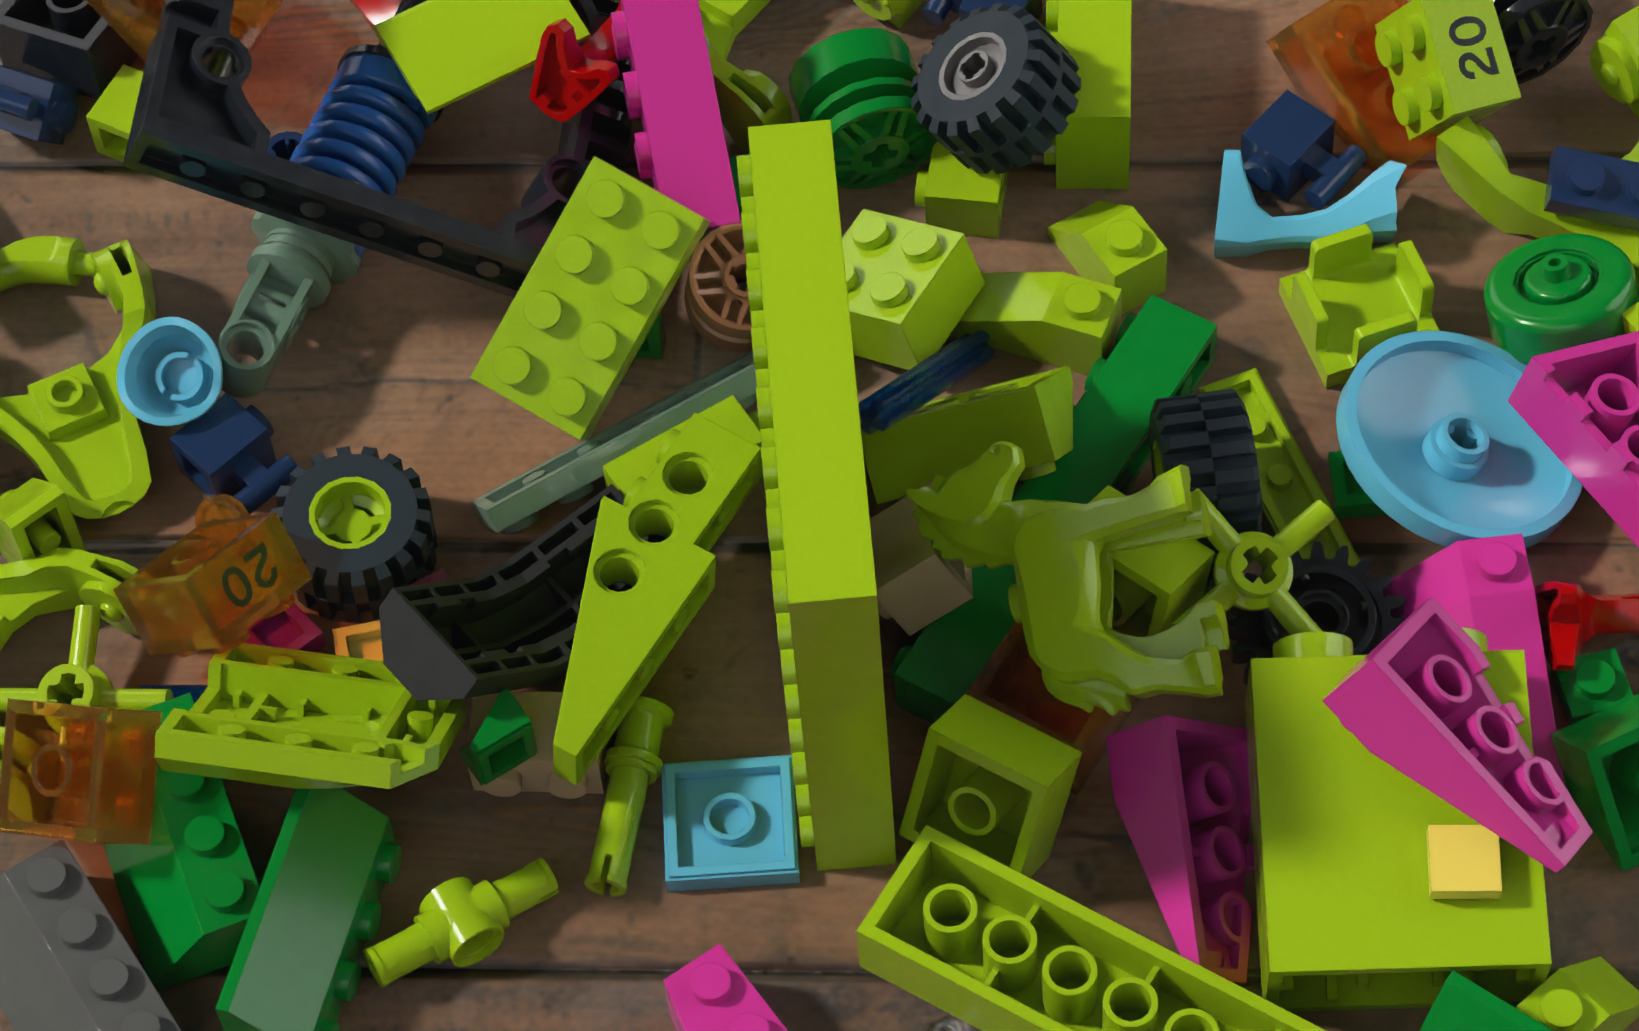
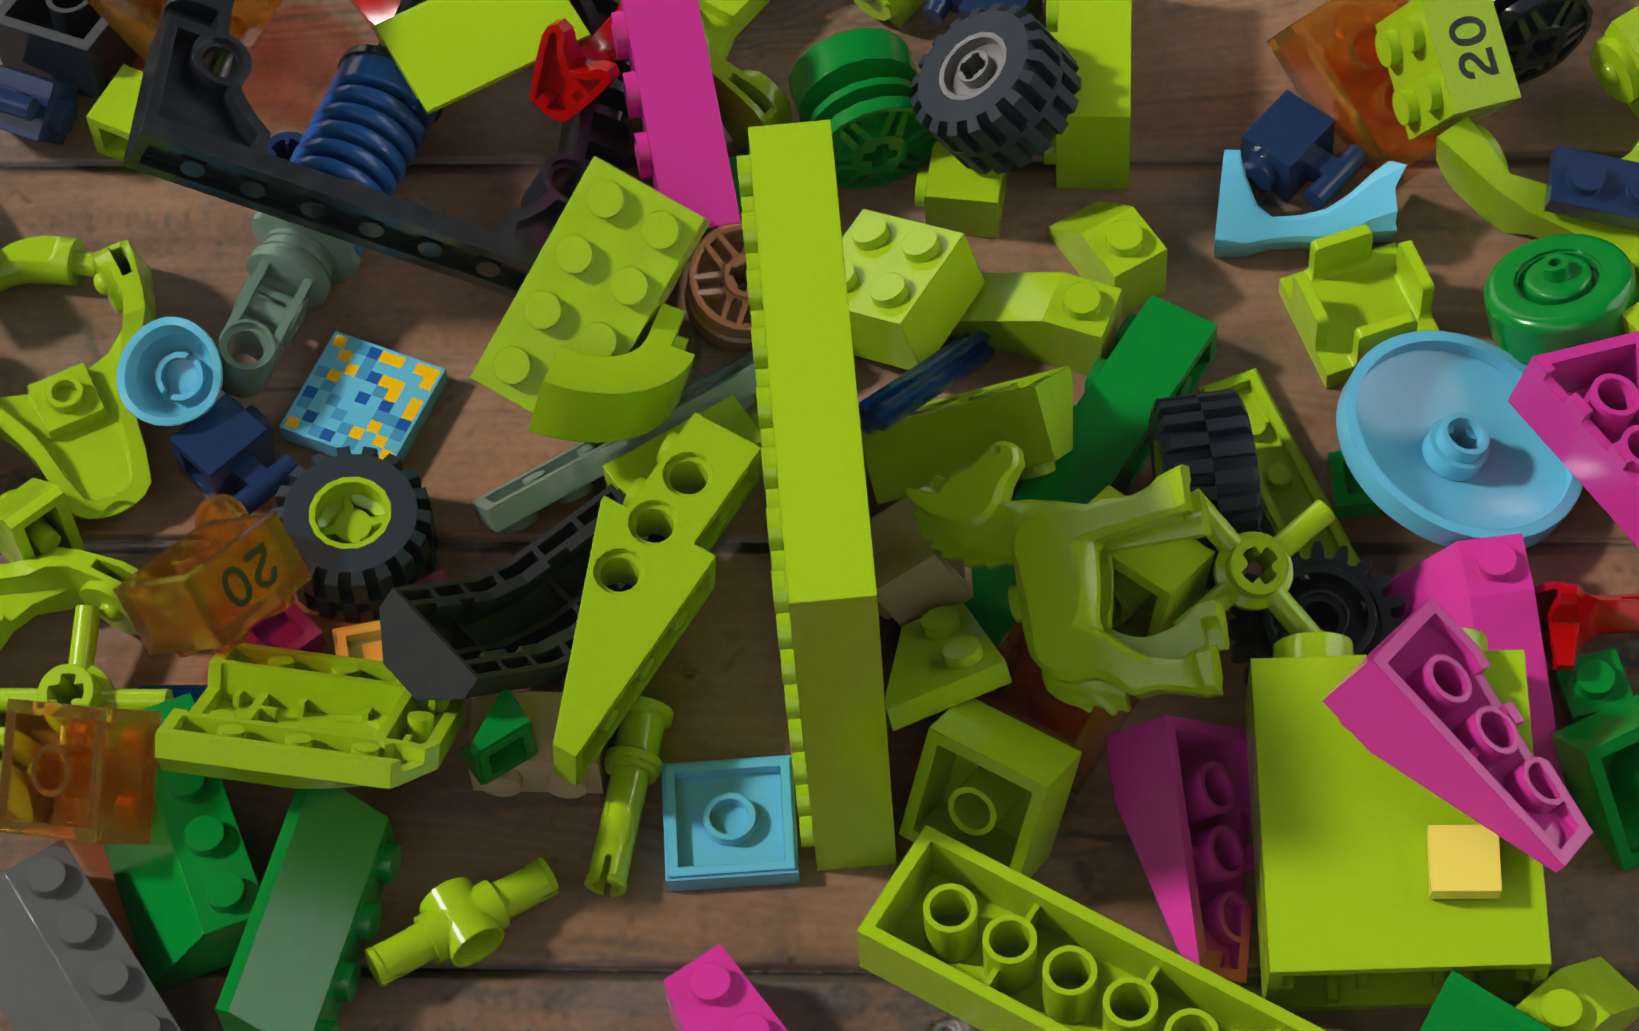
none -> tile [279,331,448,462]
none -> lime arch [528,303,695,443]
none -> lime wing [885,601,1012,731]

